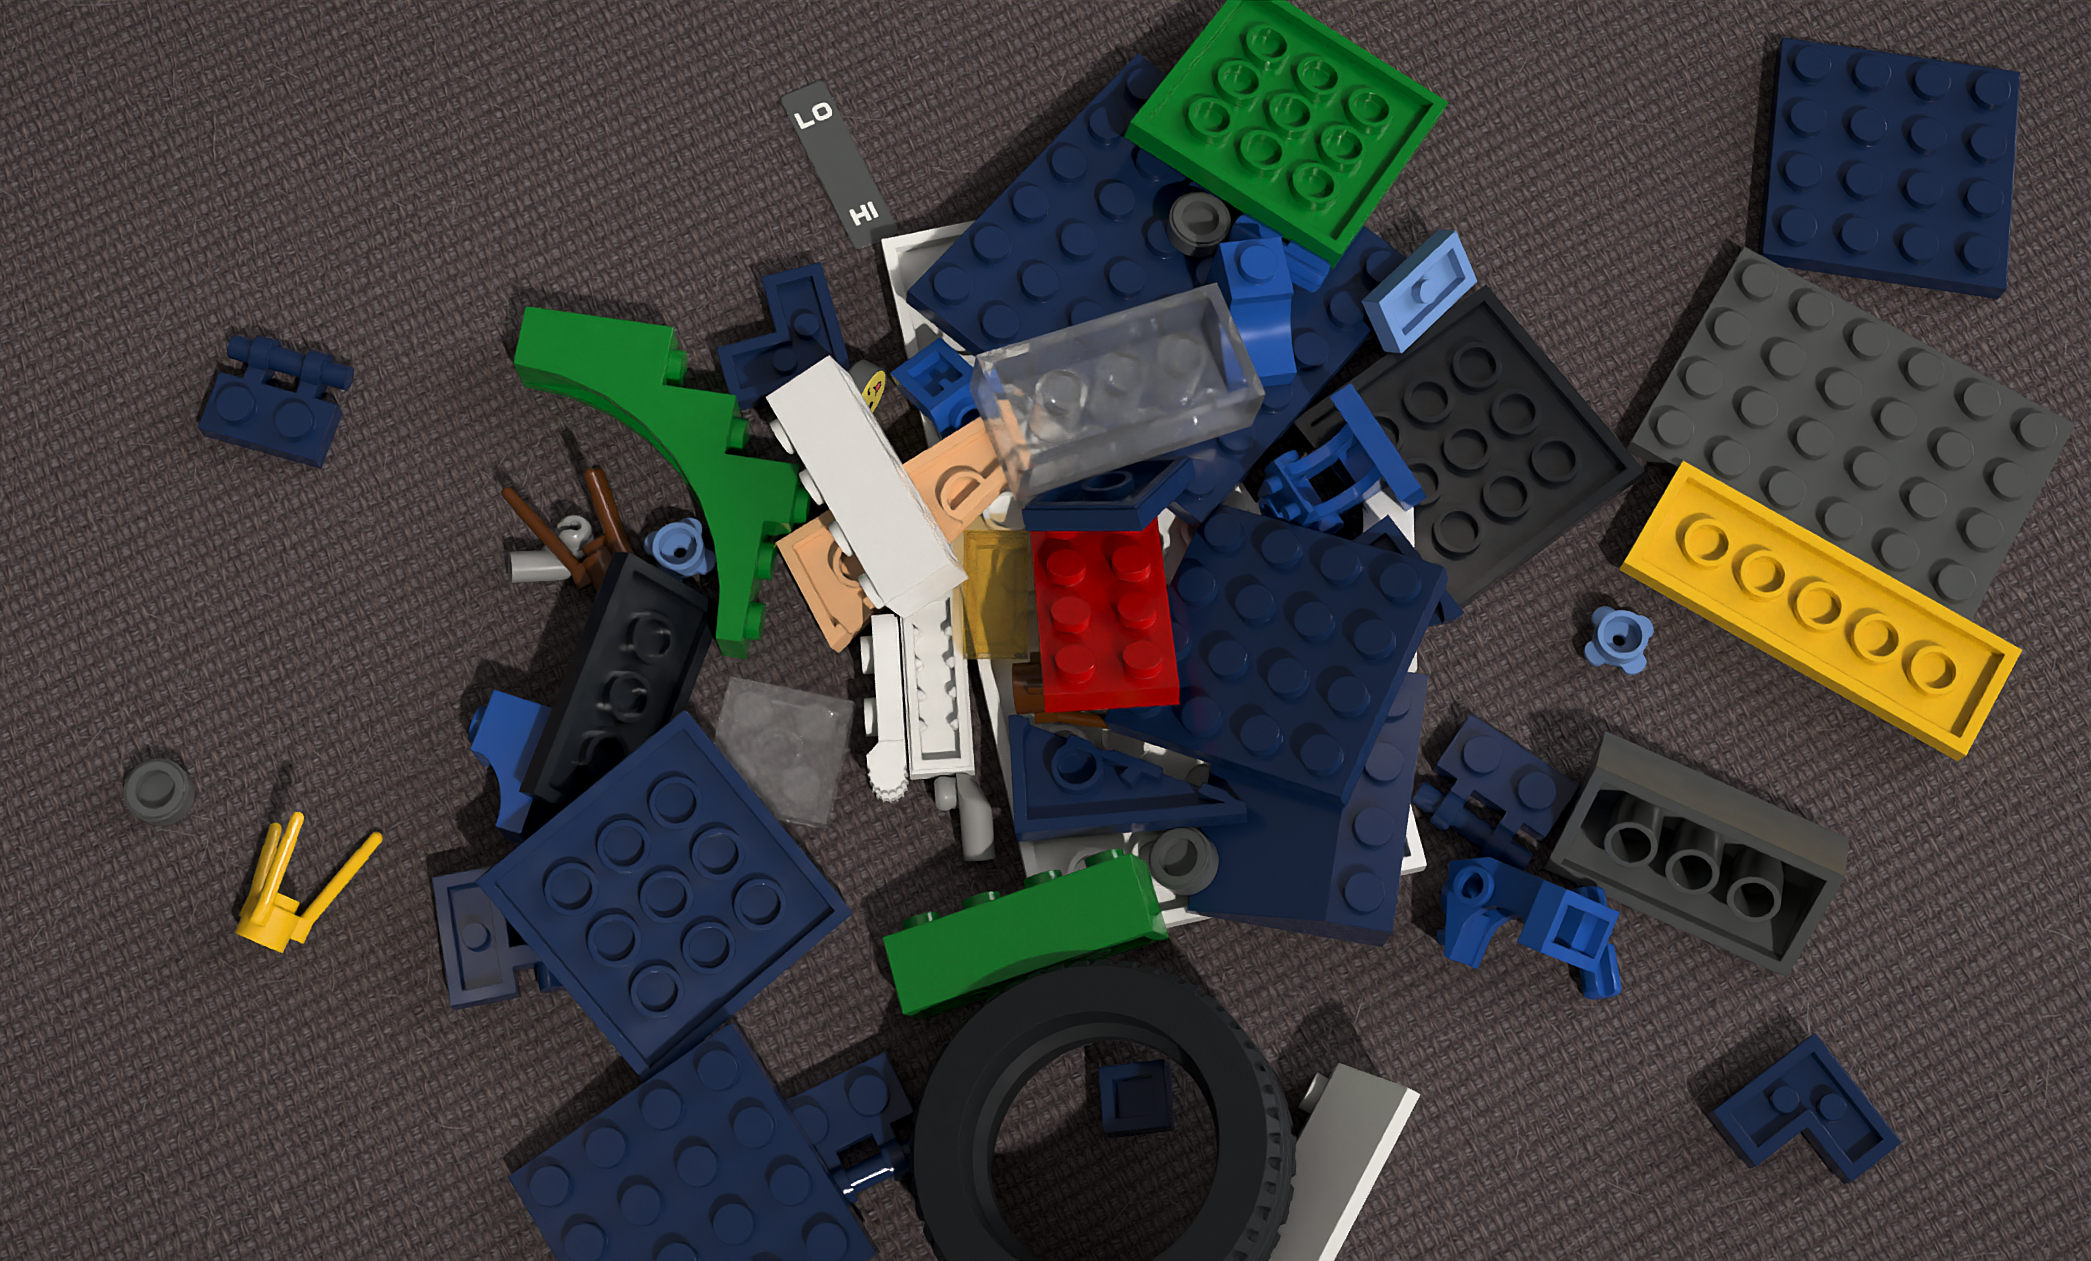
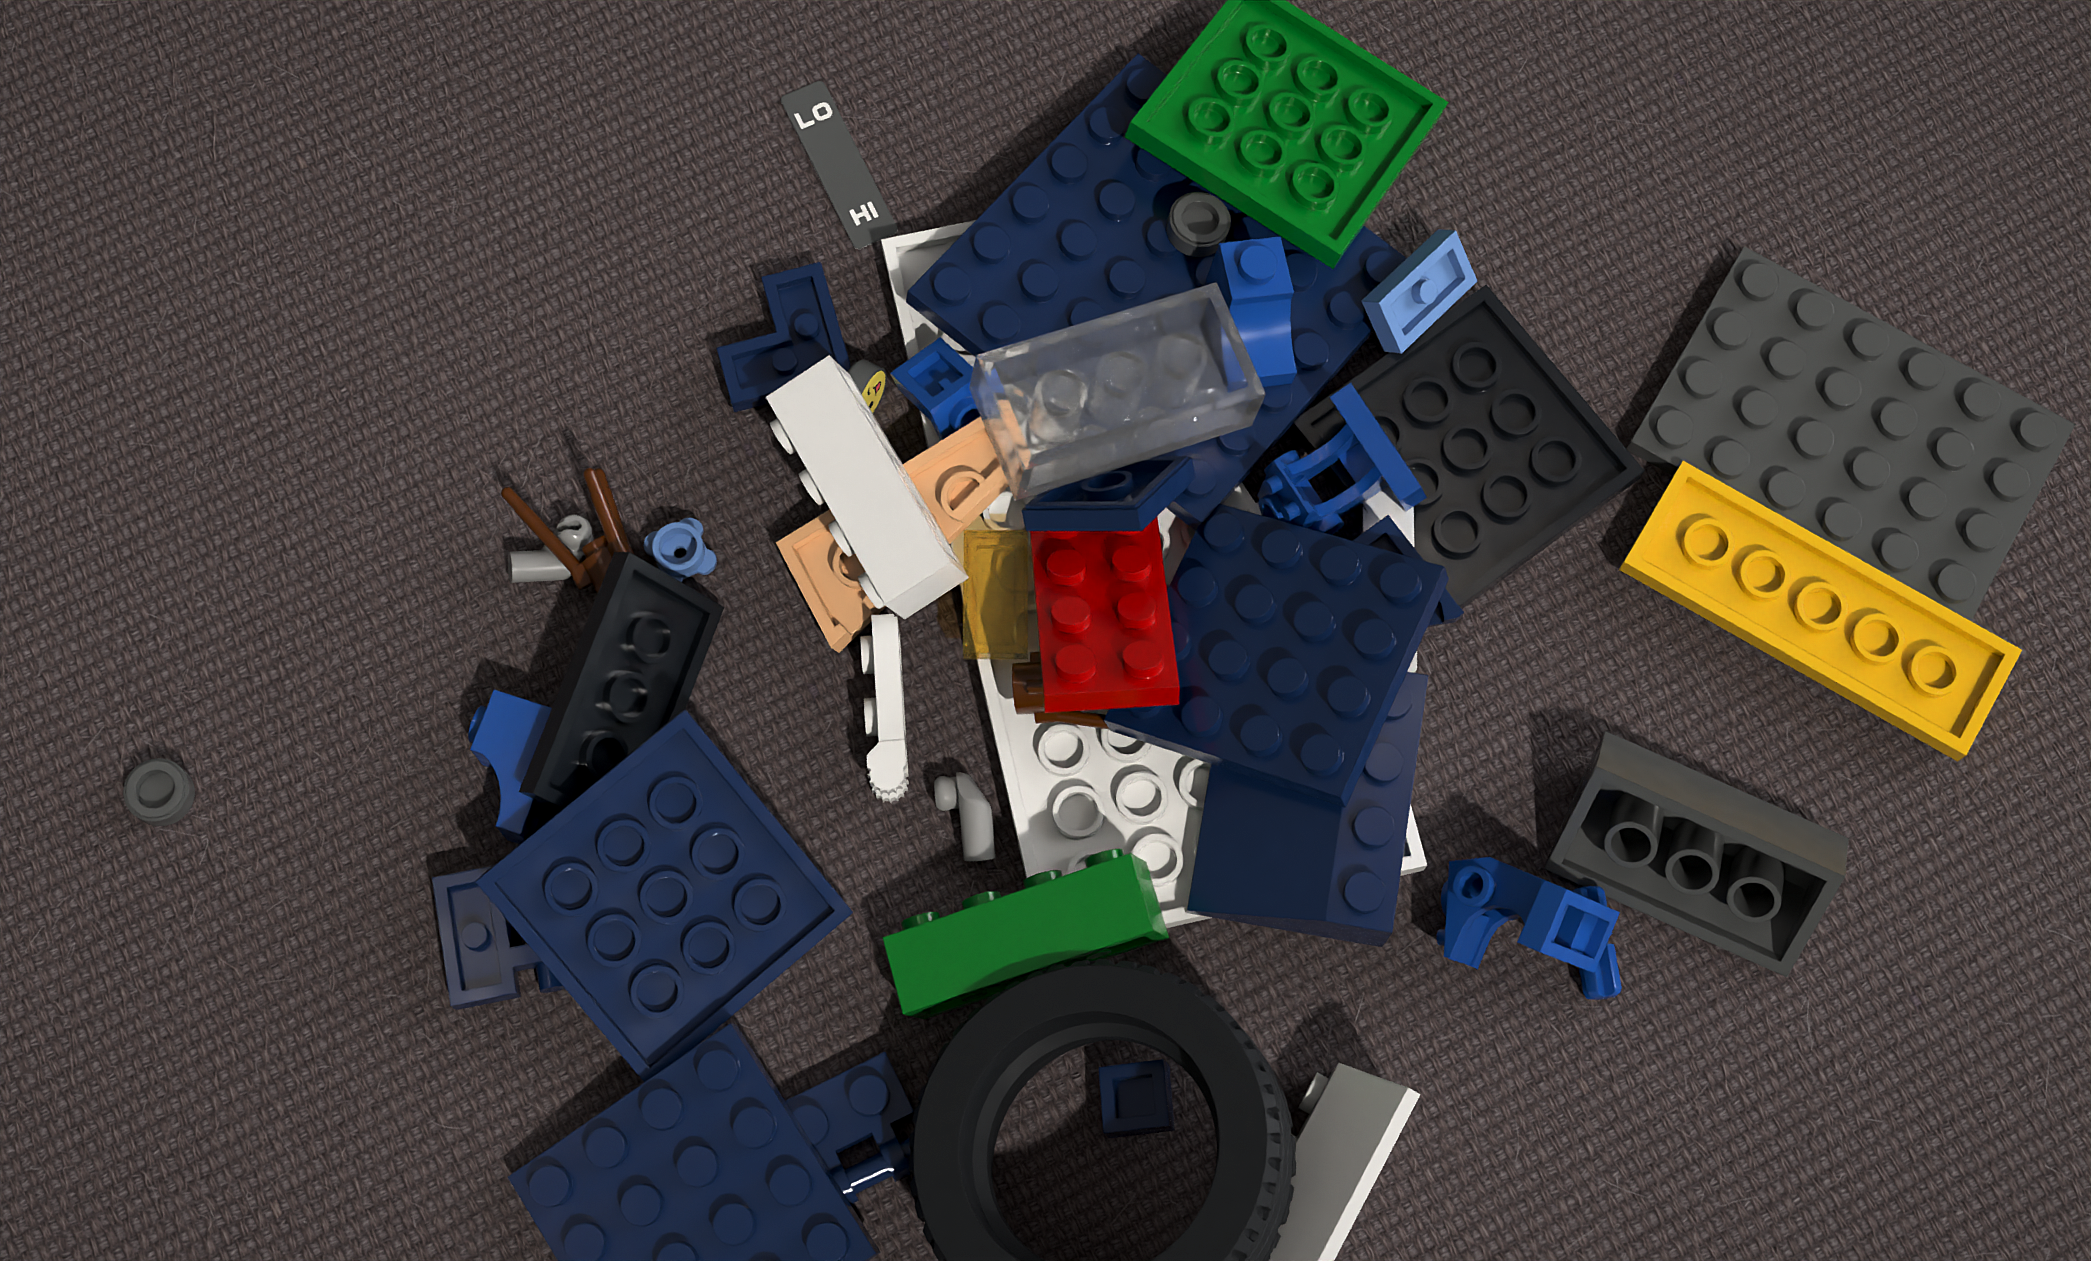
dark blue plate [197,334,354,469] -> none
yellow plant [234,812,383,953] -> none
green arch [513,306,813,659] -> none
clear plate [713,676,856,830] -> none
white plate [900,585,975,780] -> none
dark blue wing [1008,715,1248,842] -> none
dark grey tile [1149,826,1219,895] -> none
blue piece [1227,214,1331,293] -> none
dark blue plate [1411,714,1580,871] -> none
medium blue plate [1583,606,1654,676] -> none
dark blue plate [1707,1033,1902,1185] -> none
dark blue plate [1758,37,2021,299] -> none

